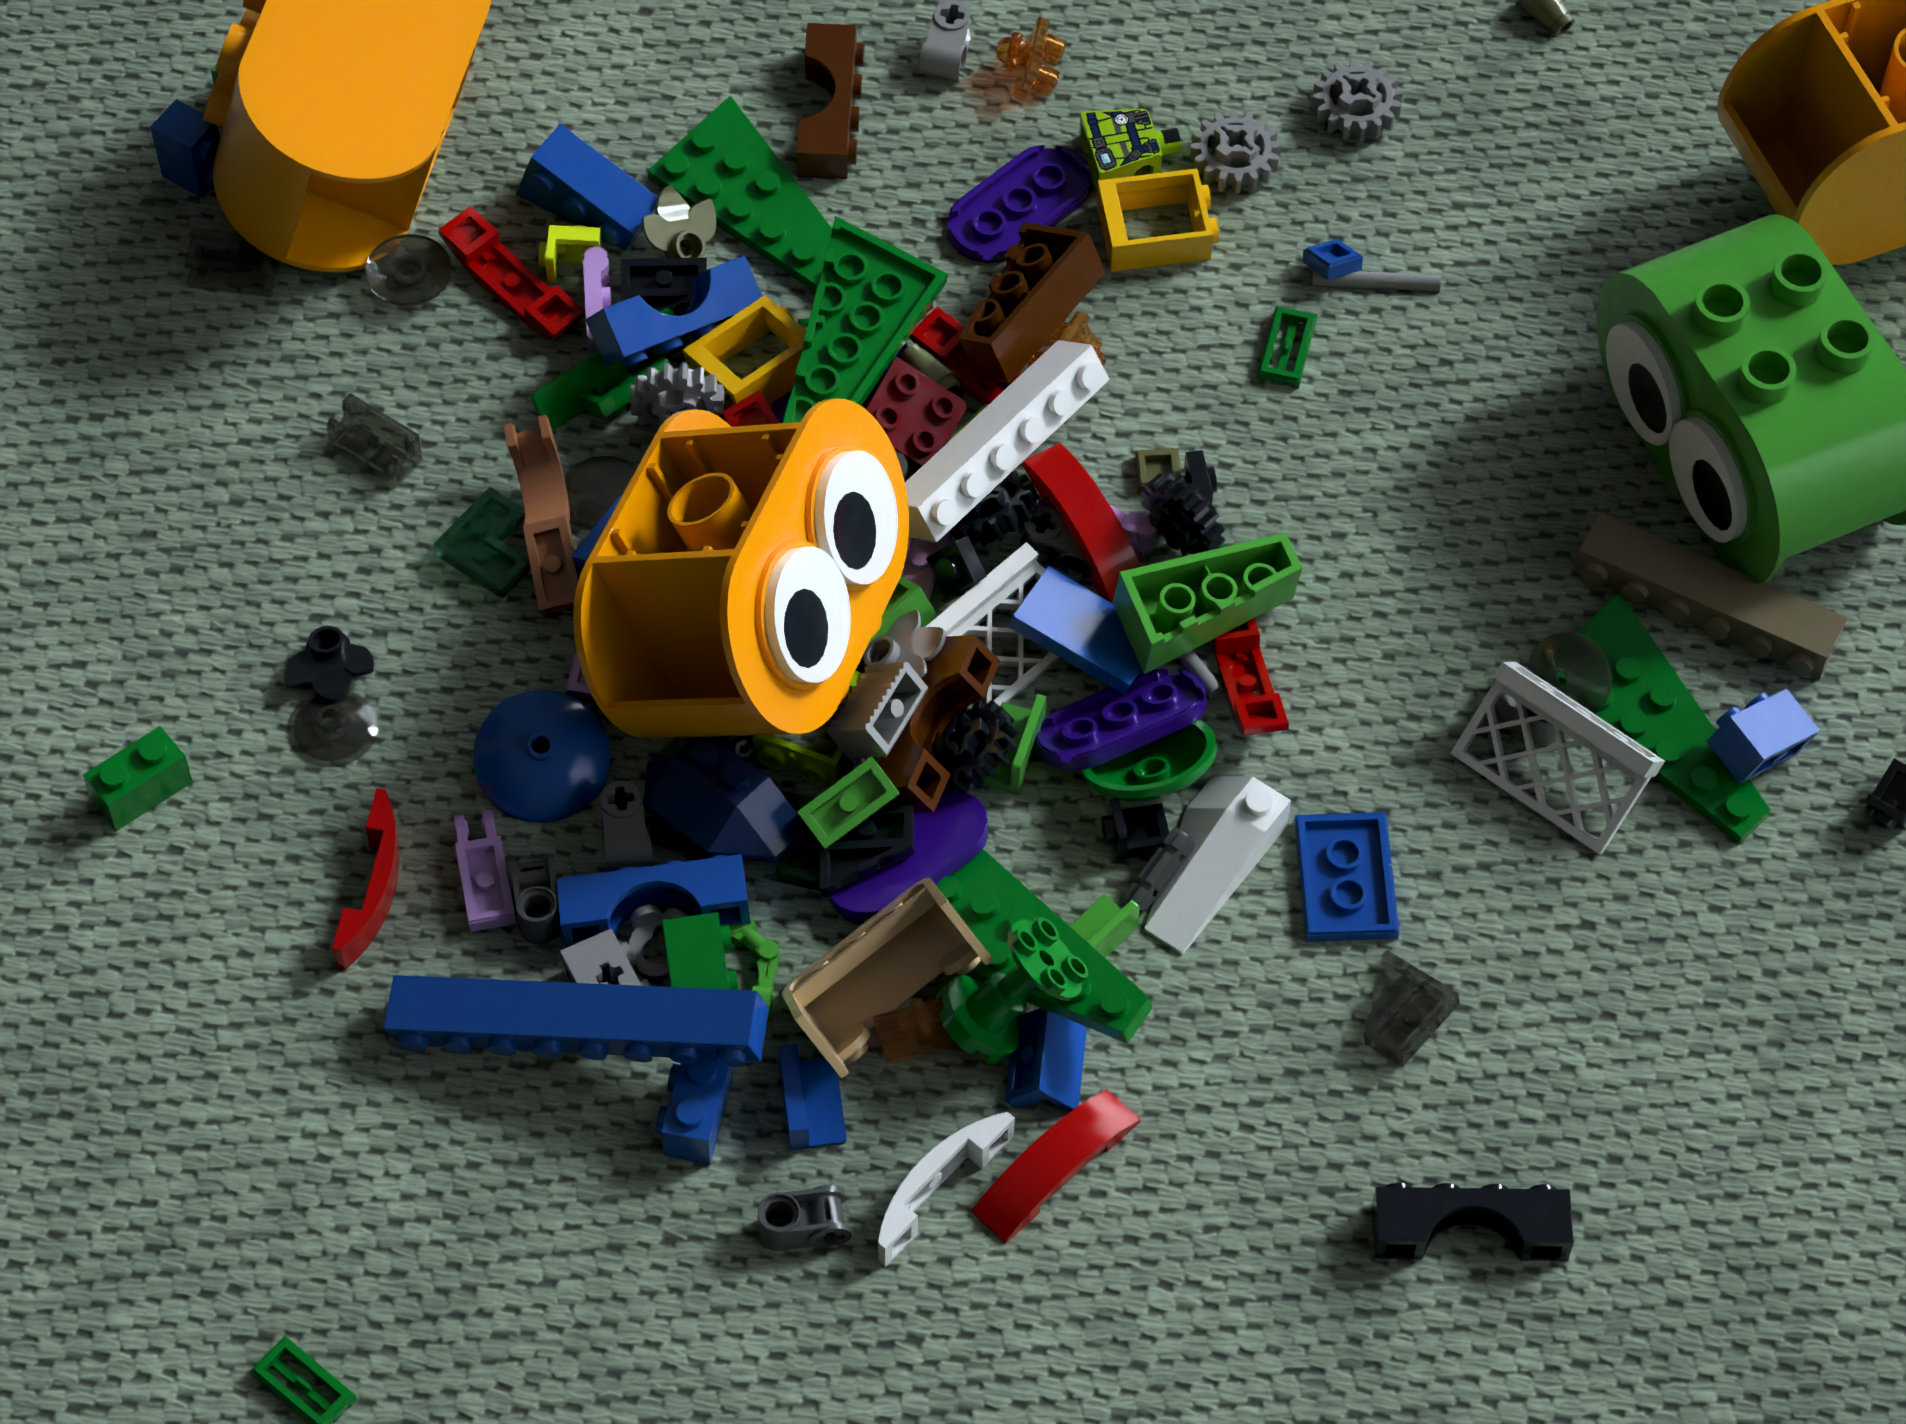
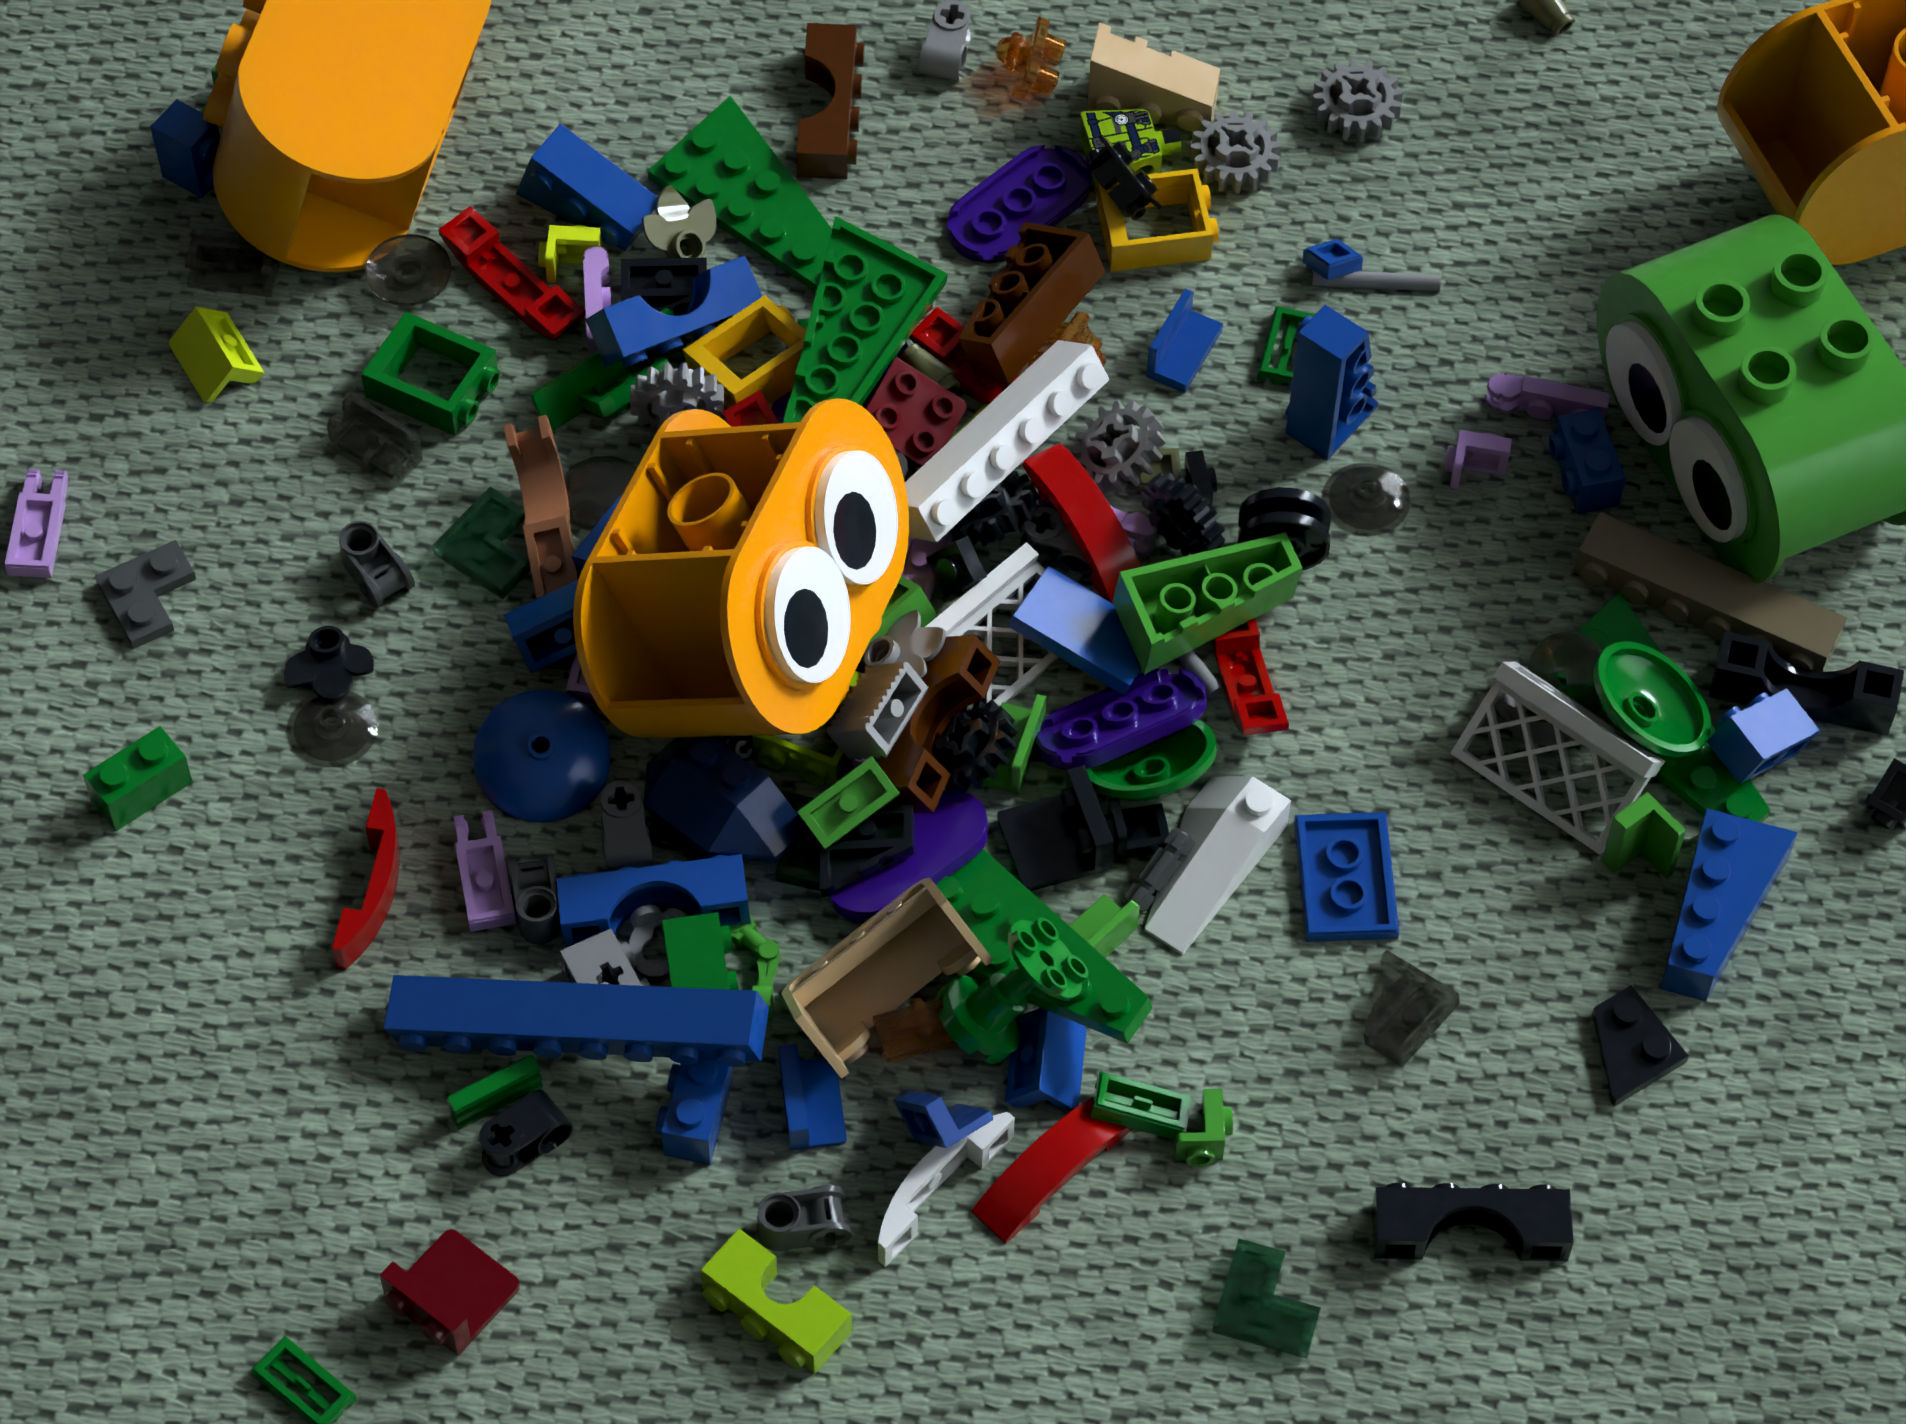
none -> lavender hinge [5,469,68,578]
none -> dark grey plate [95,540,196,649]
none -> neon yellow panel [169,306,265,402]
none -> dark grey piece [339,521,415,609]
none -> green window [361,311,501,436]
none -> dark red bracket [379,1229,520,1356]
none -> green tile [447,1055,543,1130]
none -> black piece [479,1089,573,1177]
none -> blue brick [504,579,579,673]
none -> lime arch [701,1228,852,1374]
none -> blue panel [893,1090,993,1148]
none -> black bracket [997,765,1114,891]
none -> light grey gear [1072,400,1166,493]
none -> black hinge [1086,134,1162,220]
none -> tan wedge [1088,22,1220,131]
none -> green tile [1090,1071,1191,1140]
none -> blue panel [1146,288,1223,393]
none -> bright green bracket [1174,1089,1233,1167]
none -> clear green plate [1212,1238,1321,1359]
none -> black wheel [1237,487,1331,570]
none -> blue wedge [1285,305,1378,461]
none -> clear smoke dish [1323,463,1410,536]
none -> lavender bracket [1444,430,1512,489]
none -> lavender hinge [1485,373,1610,422]
none -> blue brick [1549,408,1626,514]
none -> black wing [1592,985,1689,1107]
none -> green dish [1593,641,1711,757]
none -> bright green panel [1602,792,1686,879]
none -> blue wedge [1660,808,1798,1001]
none -> black arch [1709,631,1905,736]

